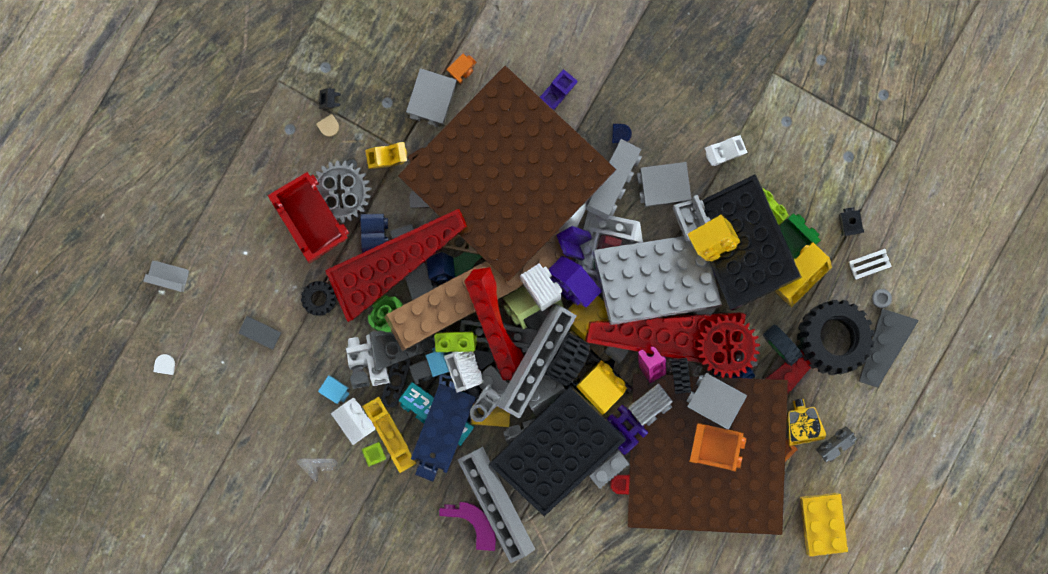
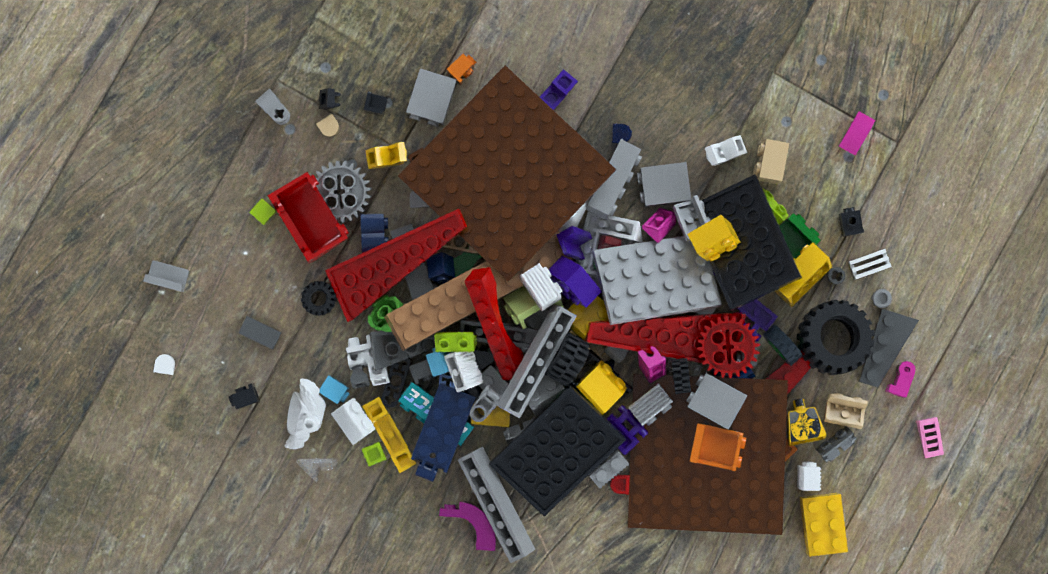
none -> black brick [229,383,260,409]
none -> lime tile [249,198,277,225]
none -> light grey piece [256,88,290,125]
none -> white piece [285,379,326,449]
none -> black panel [363,91,388,117]
none -> dark pink slope [642,208,676,243]
none -> dark purple plate [731,299,778,342]
none -> tan brick [753,139,789,184]
none -> white brick [797,462,821,491]
none -> tan bracket [824,393,868,429]
none -> dark grey bush [827,267,845,285]
none -> dark pink slope [839,111,875,155]
none -> dark pink leg [885,361,916,398]
none -> bright pink slope [916,417,944,458]

